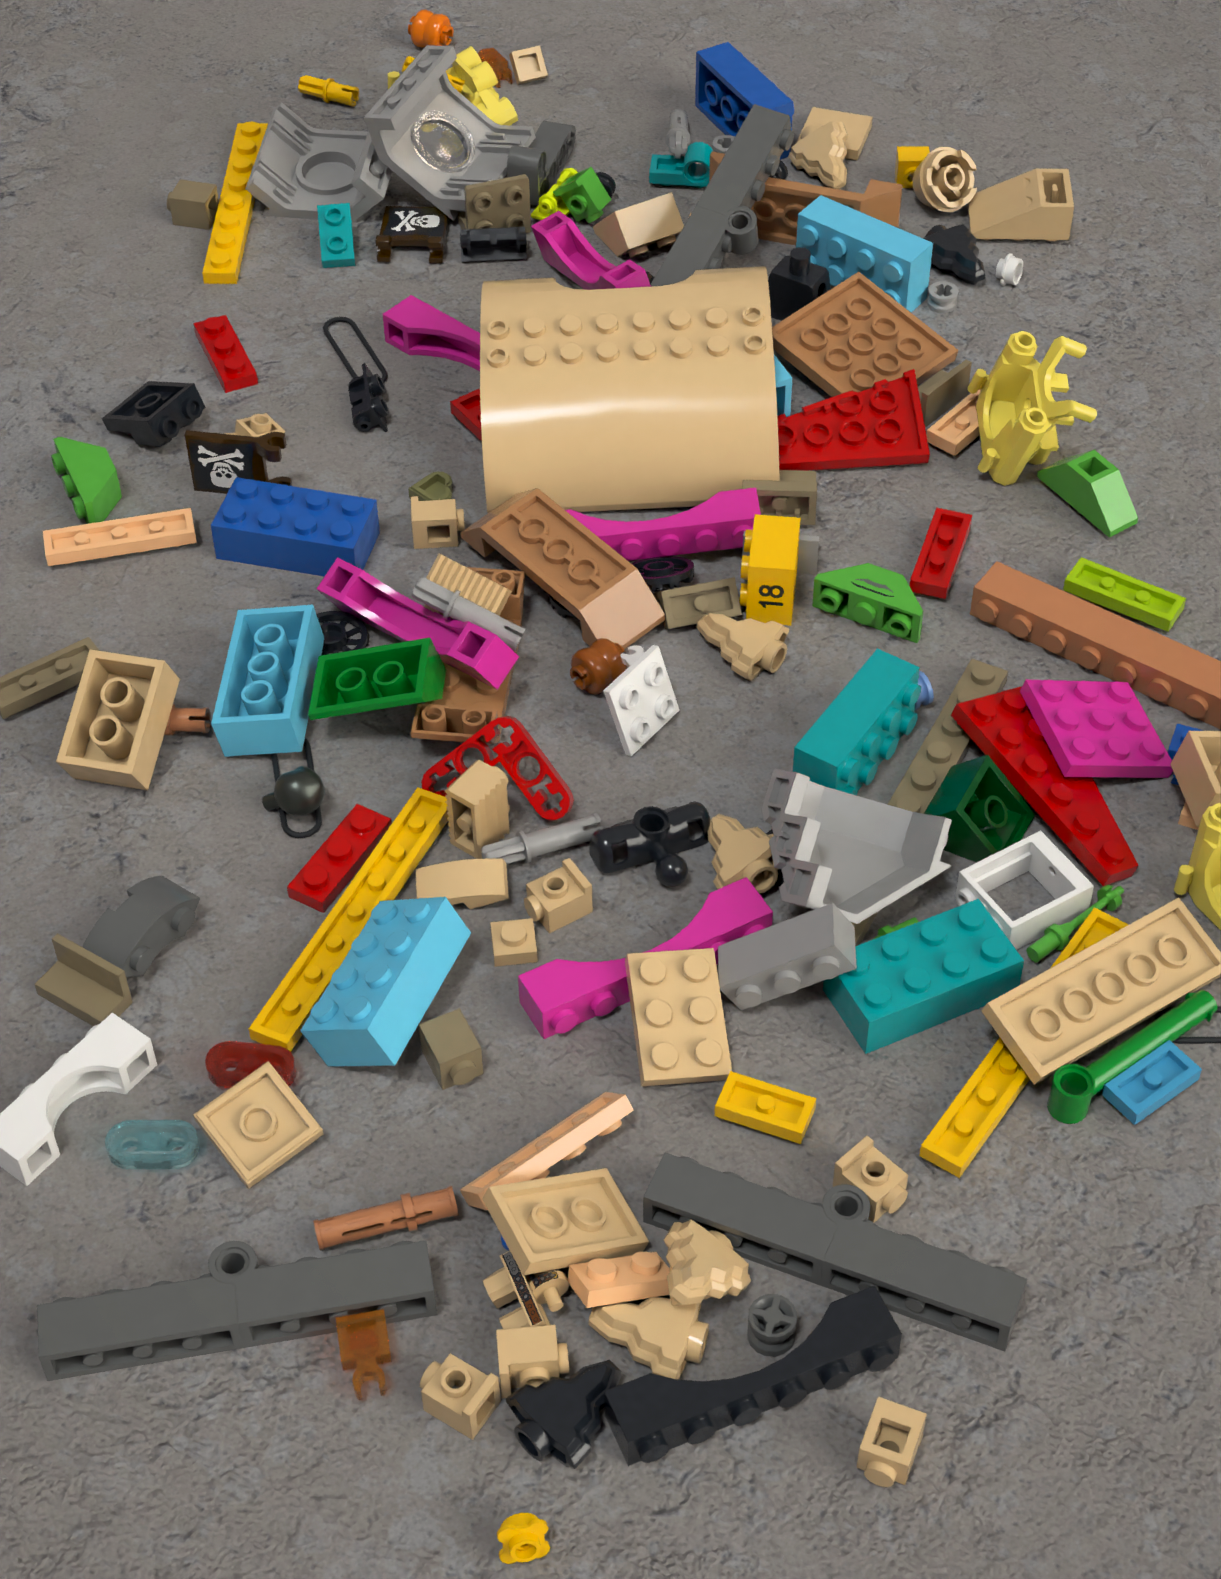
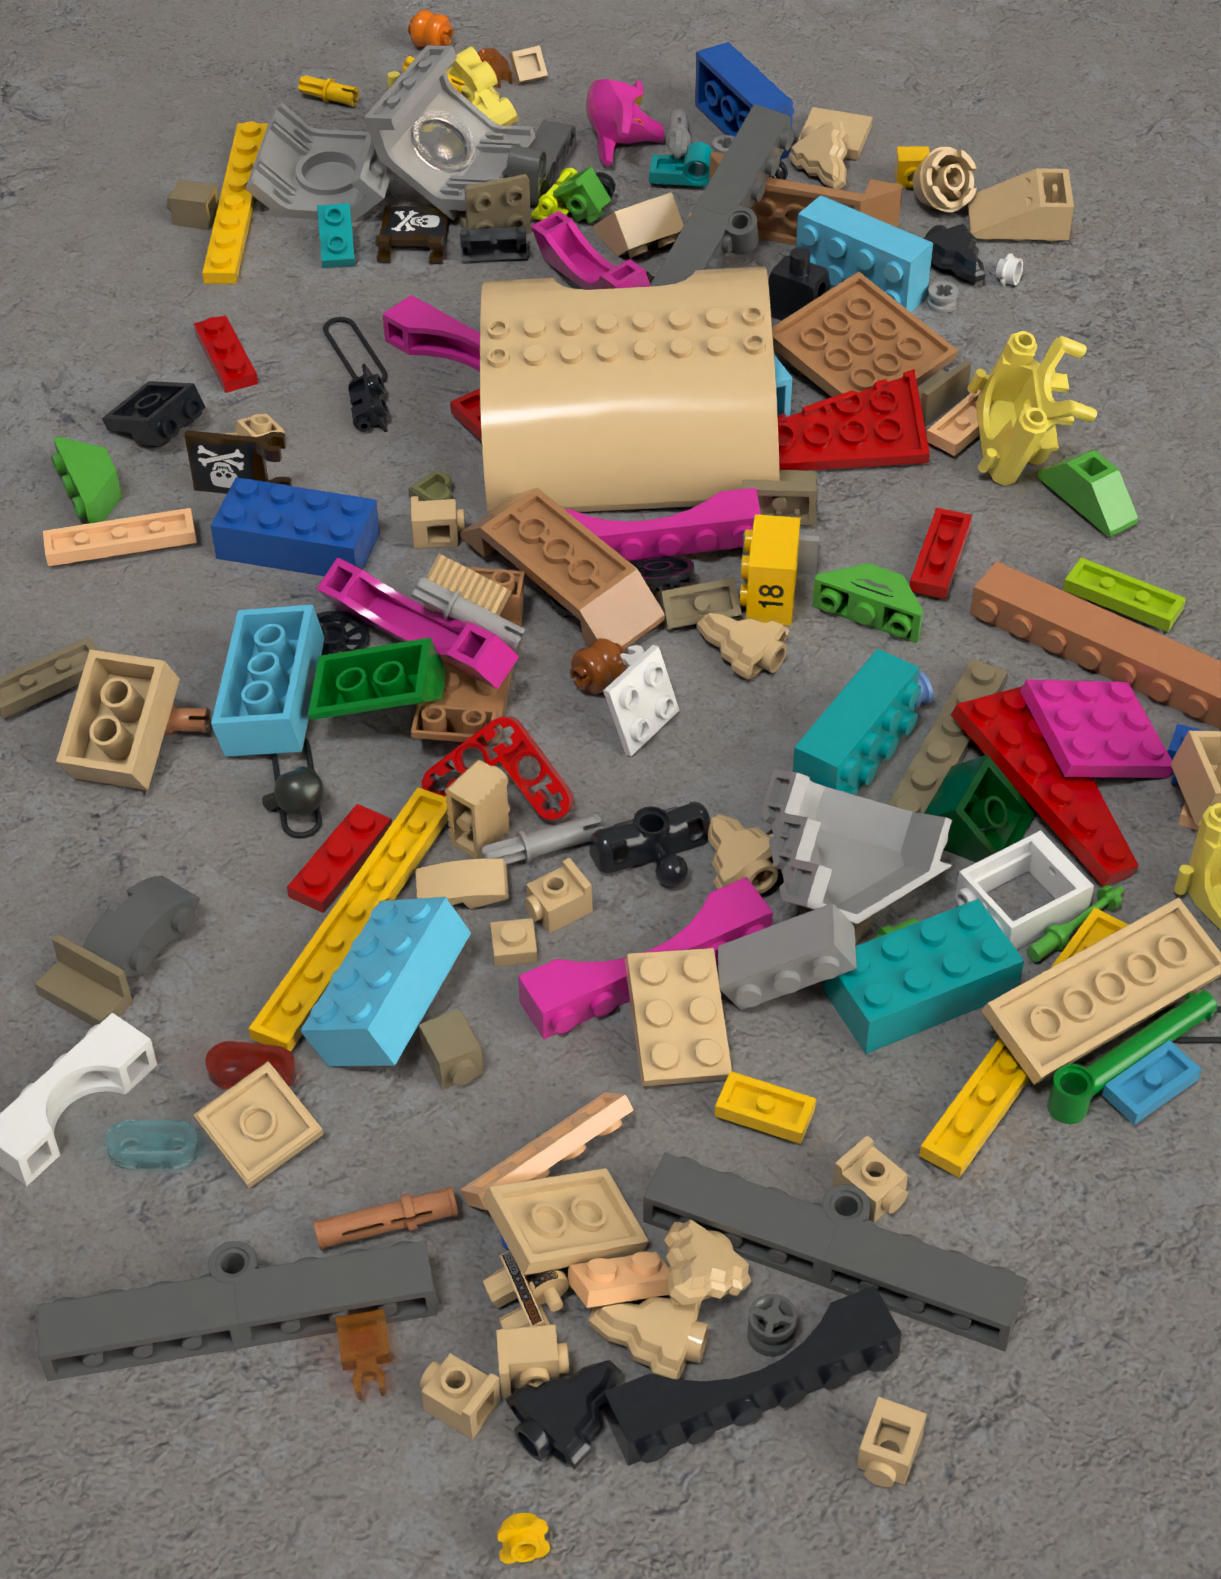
none -> dark pink piece [586,79,664,167]

